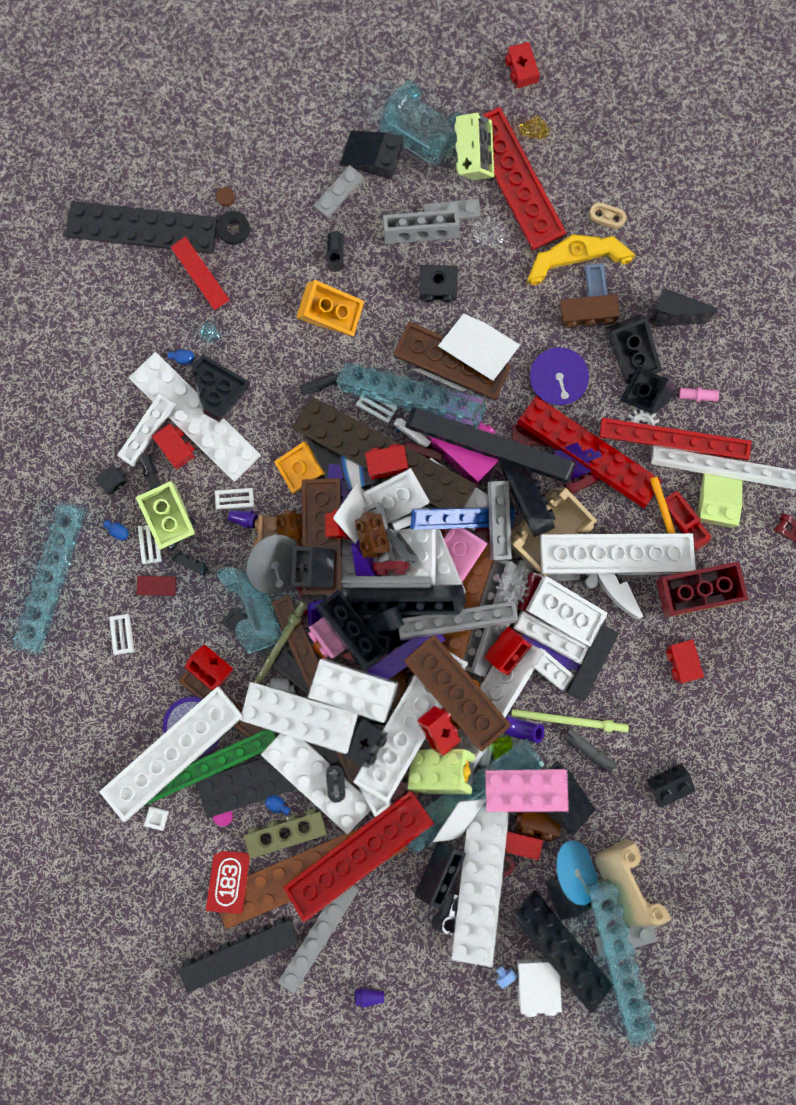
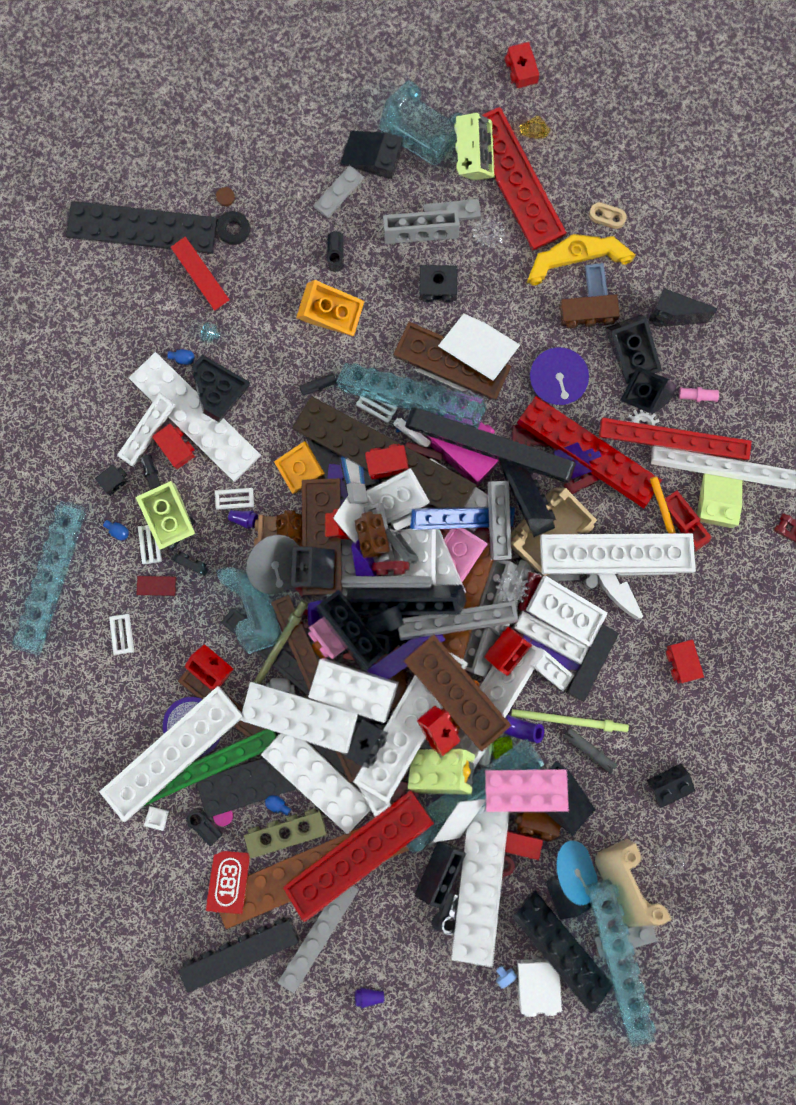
black beam [326,763,346,803] -> none
dark red brick [656,561,749,618] -> none
none -> black piece [186,809,223,847]
none -> light grey tile [347,482,368,504]

